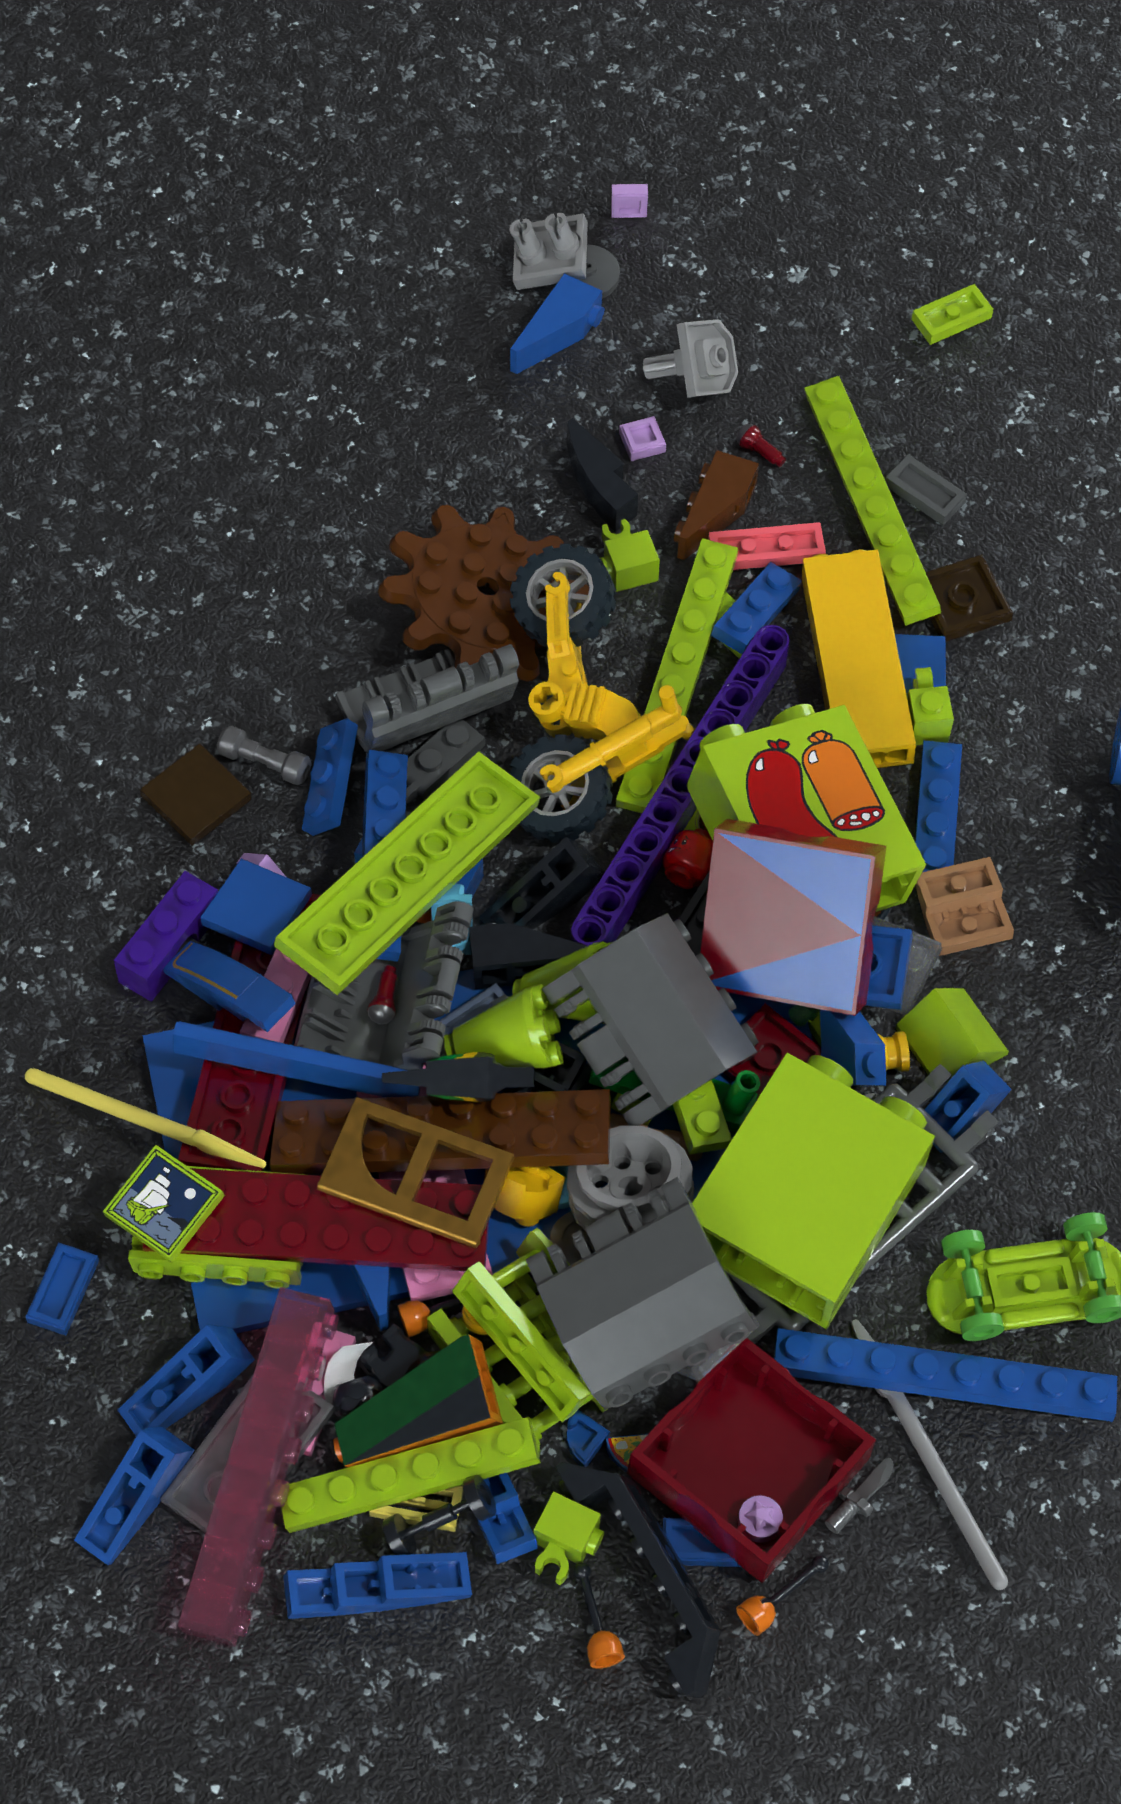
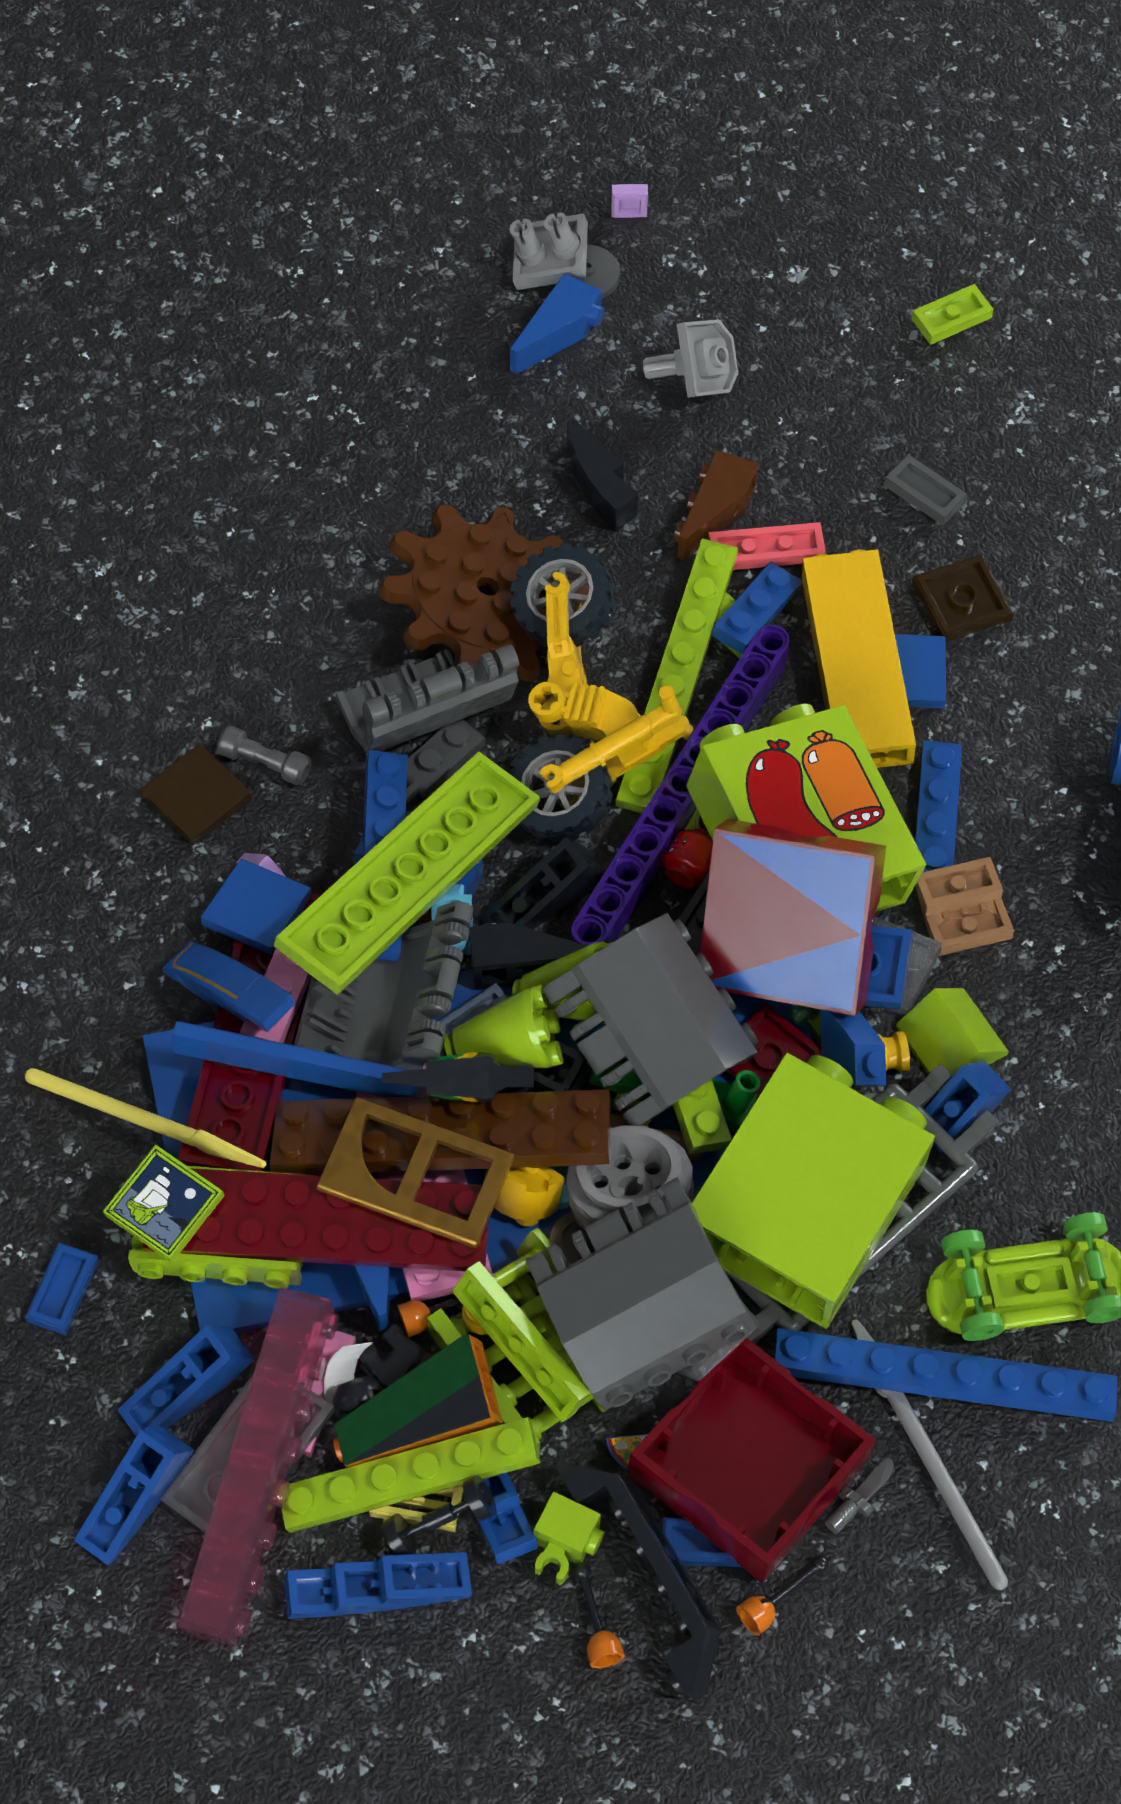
dark purple arch [114,871,218,1002] -> none
blue plate [302,718,358,836] -> none
dark red piece [367,965,397,1024] -> none
blue tile [566,1410,610,1467] -> none
lime brick [600,519,660,592] -> none
lavender tile [619,416,666,461] -> none
dark red piece [736,424,786,467] -> none
lavender tile [738,1496,783,1543] -> none
lime plate [805,376,941,626] -> none
lime brick [907,667,954,746] -> none

